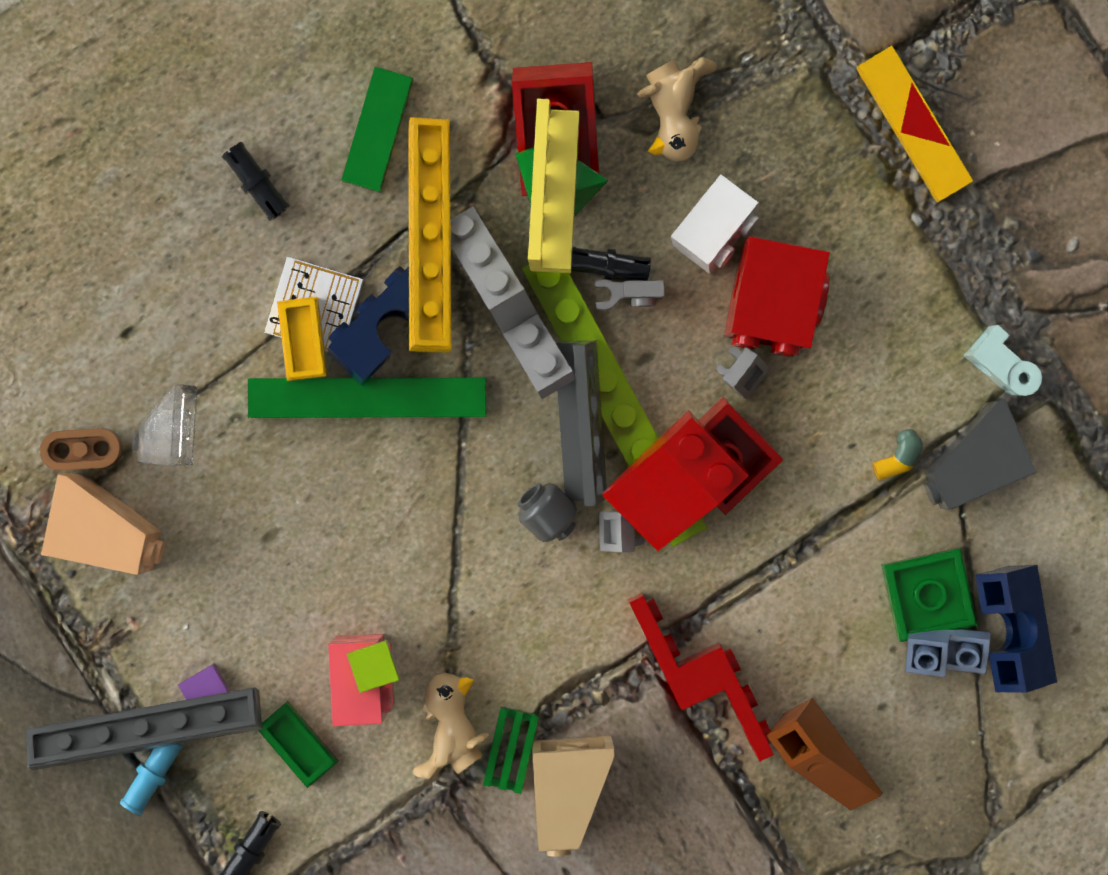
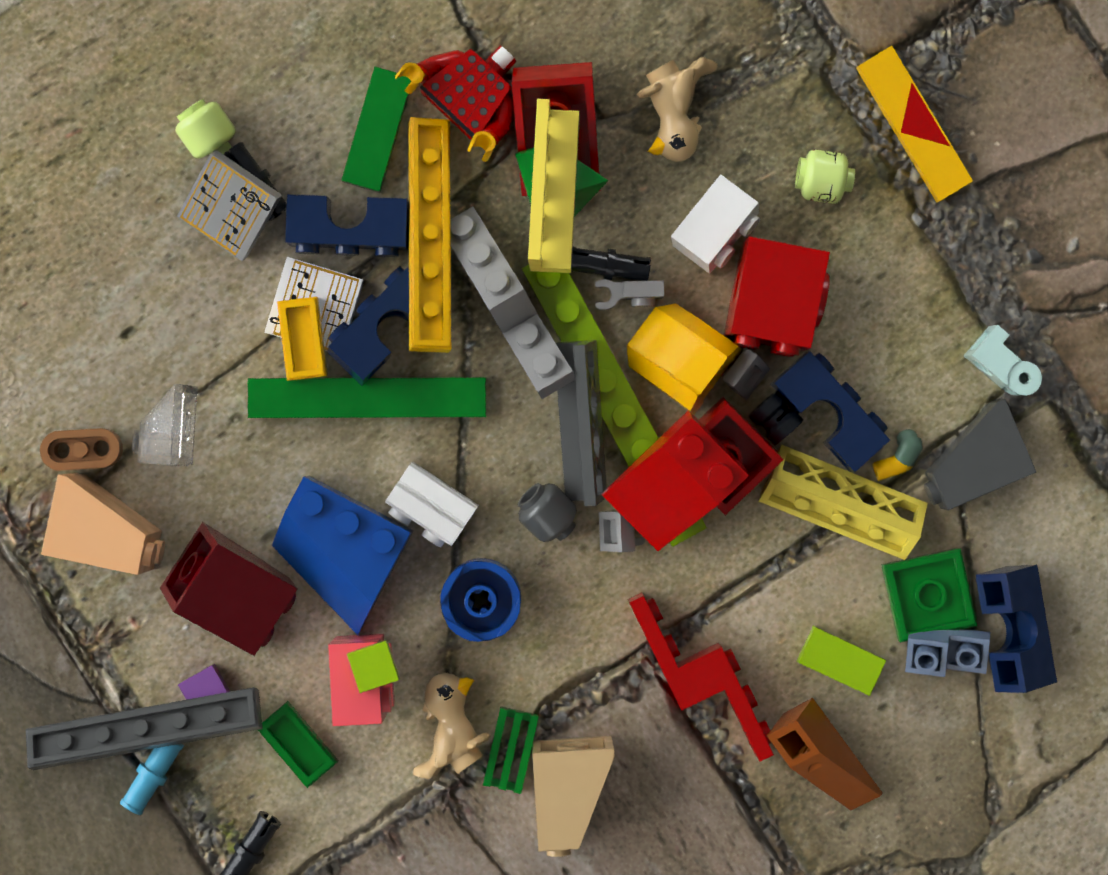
none -> dark red slope [160,522,298,656]
none -> yellowish green head [175,99,236,158]
none -> light grey tile [177,150,282,261]
none -> blue wedge [272,476,414,635]
none -> dark blue arch [285,194,409,257]
none -> white brick [385,462,479,548]
none -> red torso [395,45,517,162]
none -> blue brick [440,558,521,642]
none -> yellow slope [627,303,742,415]
none -> black wheel [748,390,804,445]
none -> light yellow fence [759,444,928,560]
none -> dark blue arch [770,351,890,472]
none -> yellowish green head [795,149,855,204]
none -> lime tile [797,626,887,696]

